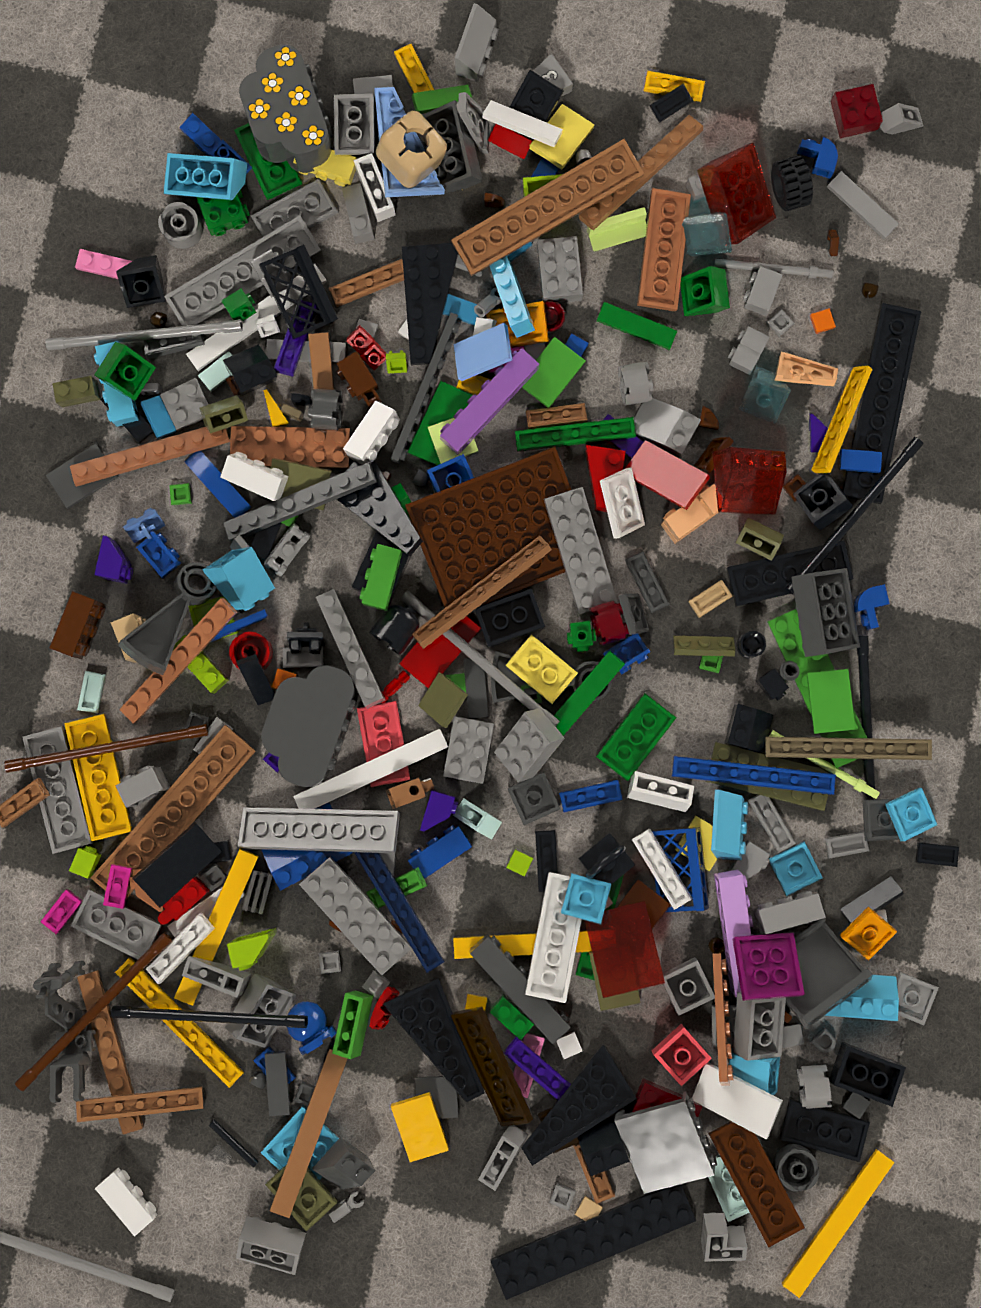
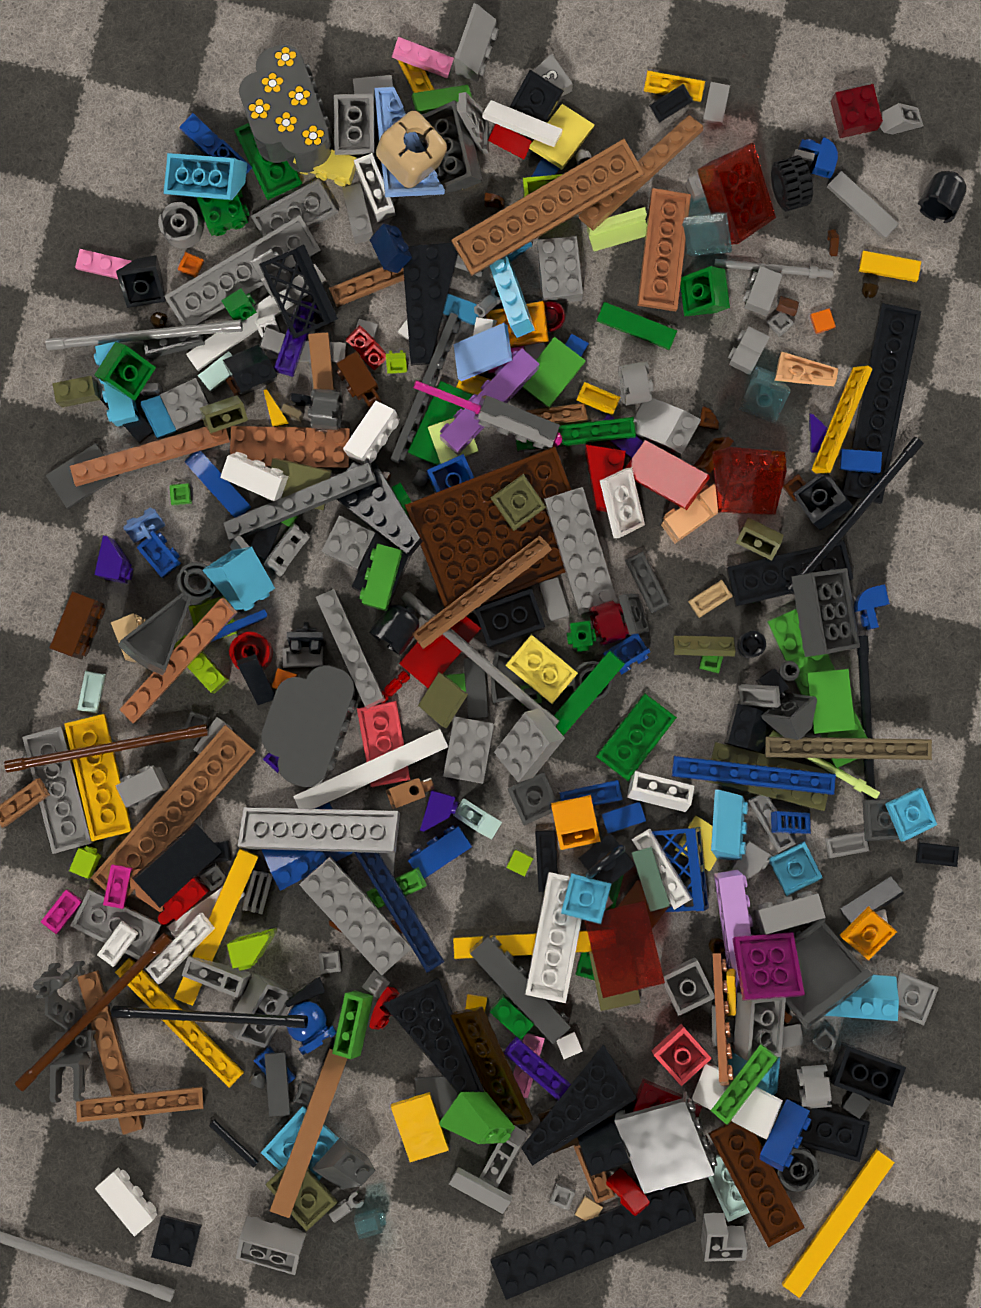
none -> white tile [97,921,139,967]
none -> black plate [151,1215,202,1267]
none -> orange tile [178,252,204,278]
none -> light grey tile [260,327,285,354]
none -> black slope [284,977,325,1007]
none -> light grey brick [322,515,375,571]
none -> clear light blue brick [354,1207,387,1240]
none -> dark blue brick [369,224,412,273]
none -> bright pink plate [392,37,454,78]
none -> piece [413,380,562,450]
none -> bright green slope [439,1092,515,1144]
none -> light grey tile [449,1167,512,1214]
none -> olive tile [490,474,547,531]
none -> light grey tile [539,577,570,622]
none -> light orange slope [551,795,601,850]
none -> yellow tile [577,382,621,416]
none -> blue tile [601,802,646,833]
none -> red slope [606,1168,650,1216]
none -> sand green tile [632,846,670,912]
none -> light grey tile [703,82,730,125]
none -> bright green plate [711,1044,778,1125]
none -> yellow tile [726,968,737,1016]
none -> light grey tile [739,684,781,708]
none -> blue brick [760,1099,812,1172]
none -> dark grey slope [761,693,817,740]
none -> blue slope [771,811,811,834]
none -> reddish brown tile [776,296,799,316]
none -> light grey tile [792,149,815,168]
none -> yellow tile [858,251,921,282]
none -> black cylinder [918,171,967,223]

